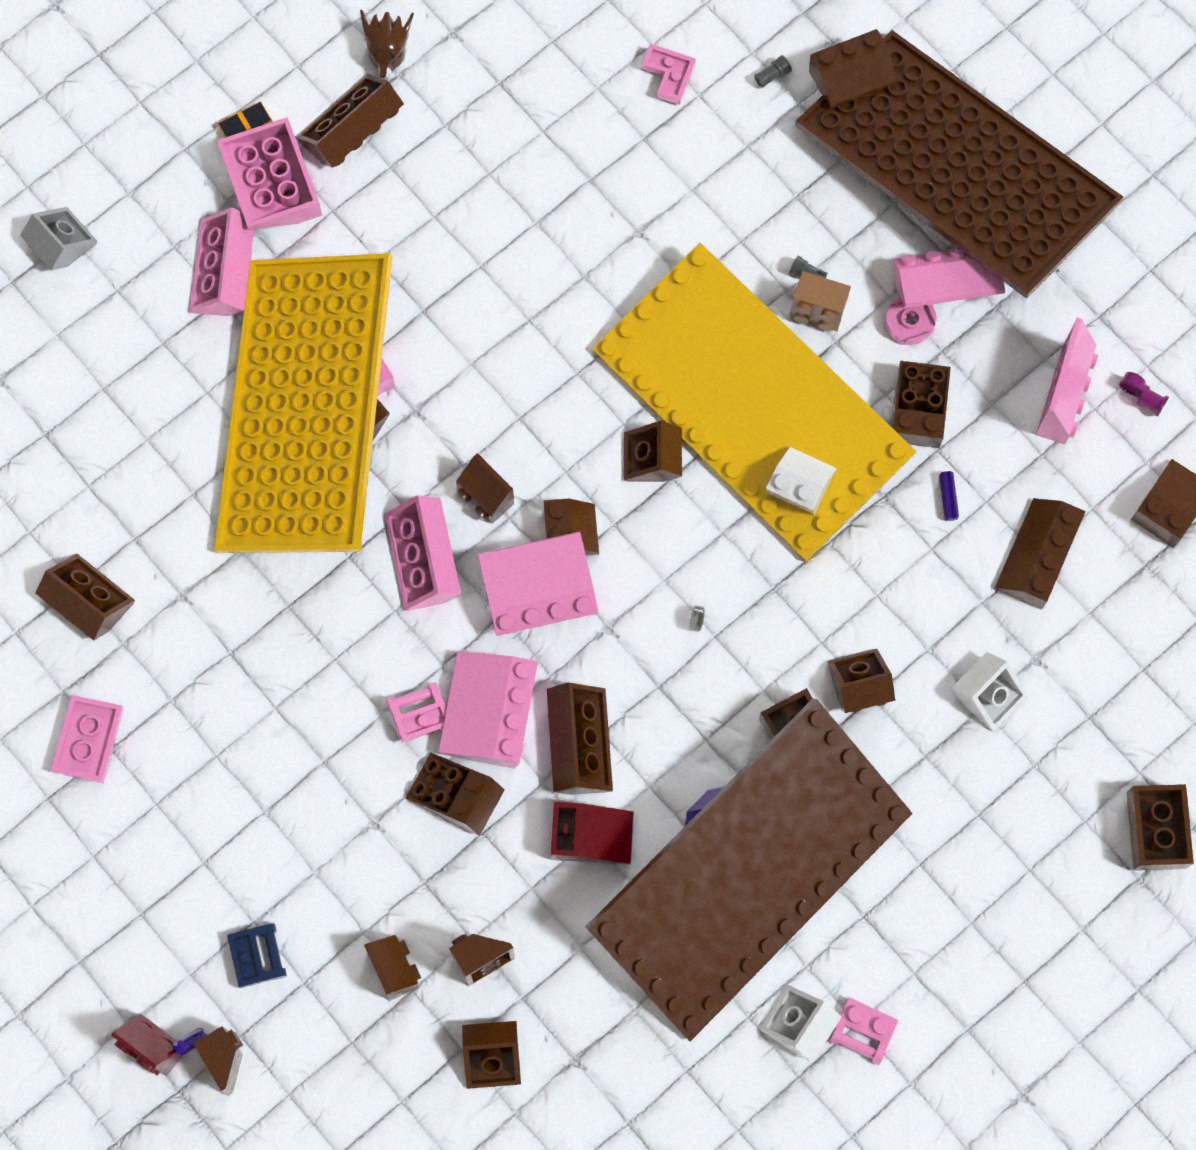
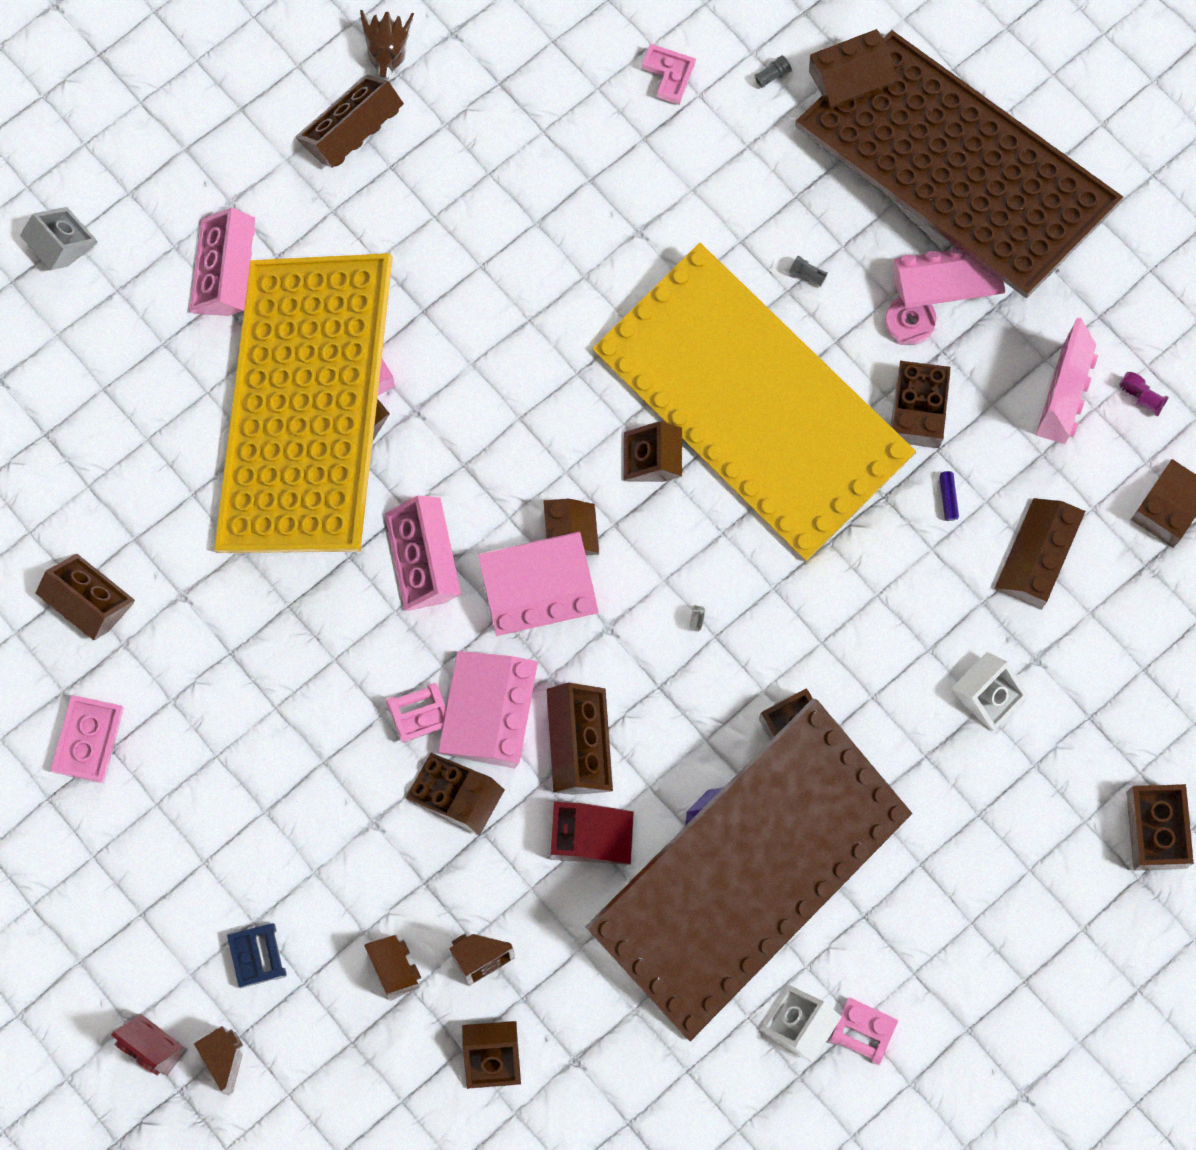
dark purple axle [172,1028,208,1056] -> none
bright pink slope [216,117,322,229] -> none
black tile [217,101,273,138] -> none
reddish brown slope [456,453,514,524] -> none
white slope [766,447,837,515] -> none
medium nougat brick [790,271,851,332] -> none
reddish brown slope [827,649,896,713] -> none

